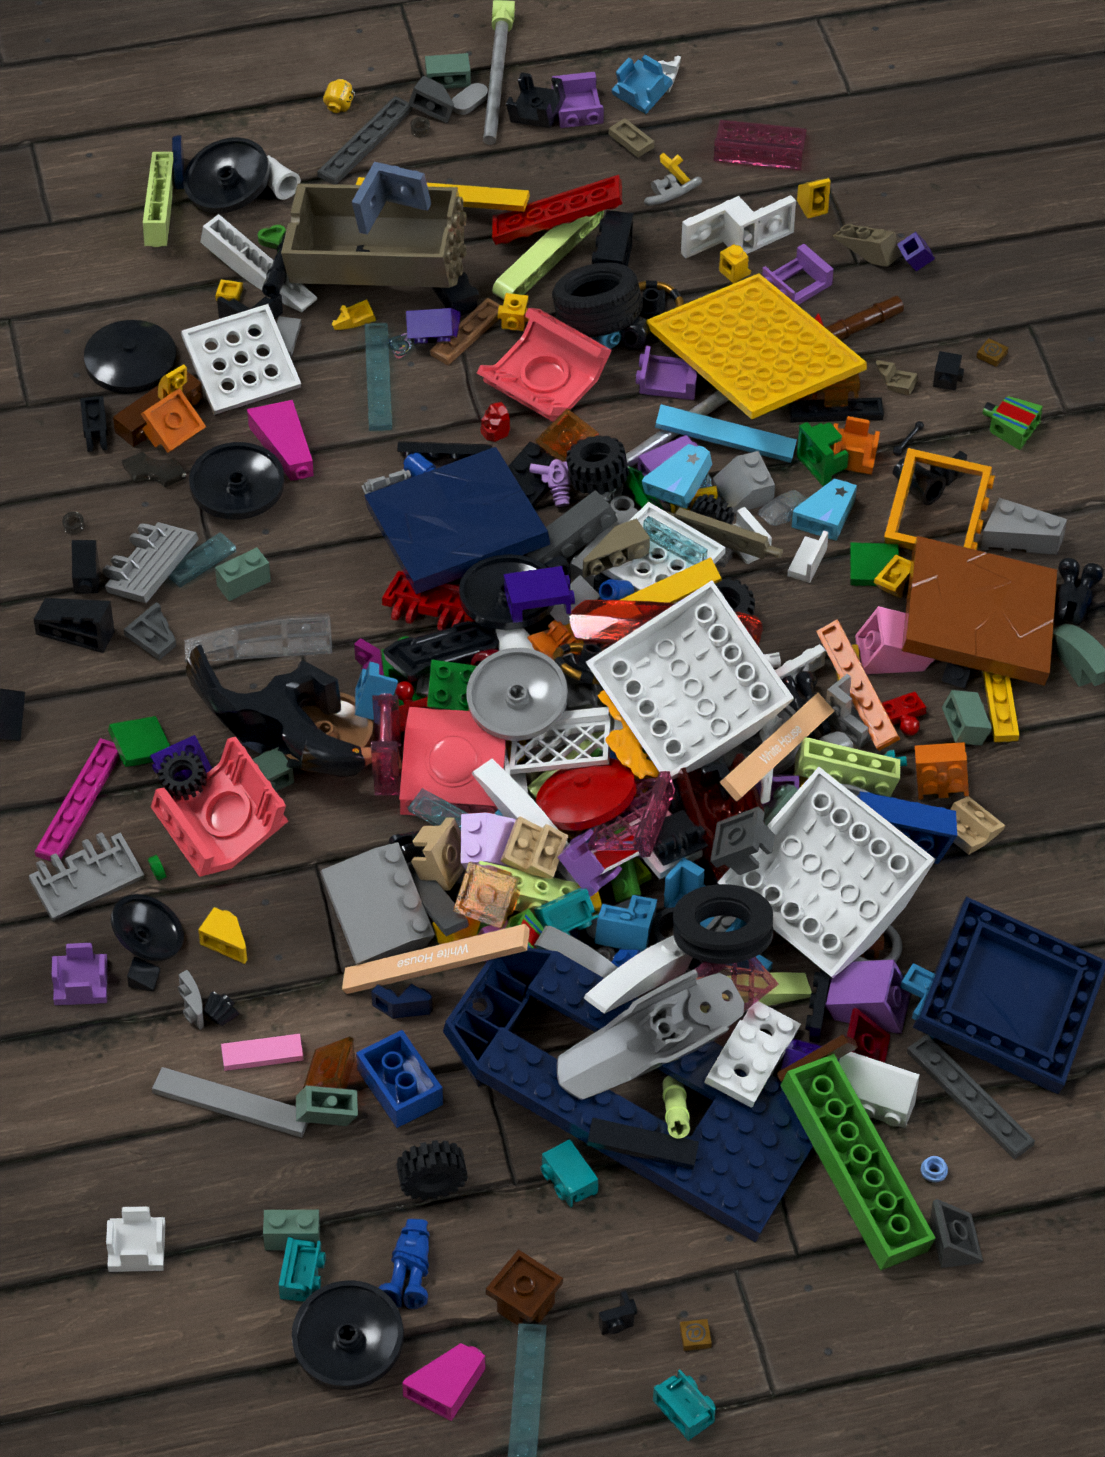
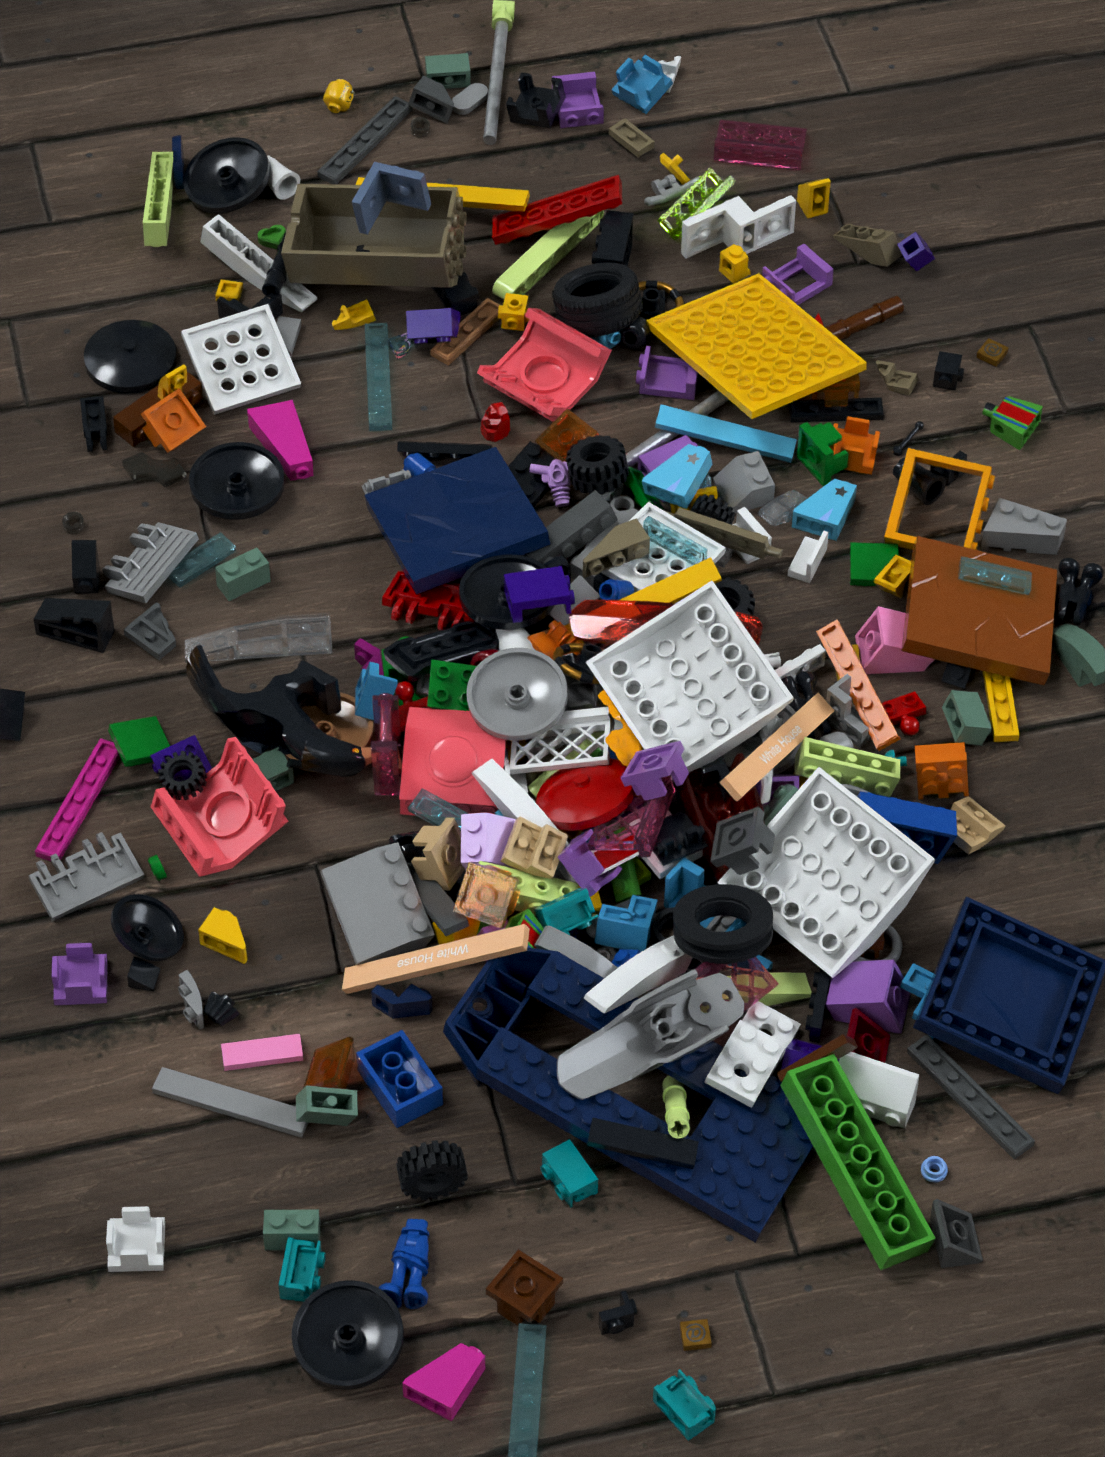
none -> medium lavender panel [621,741,689,800]
none -> clear neon green fence [657,167,736,241]
none -> clear light blue tile [958,556,1032,595]

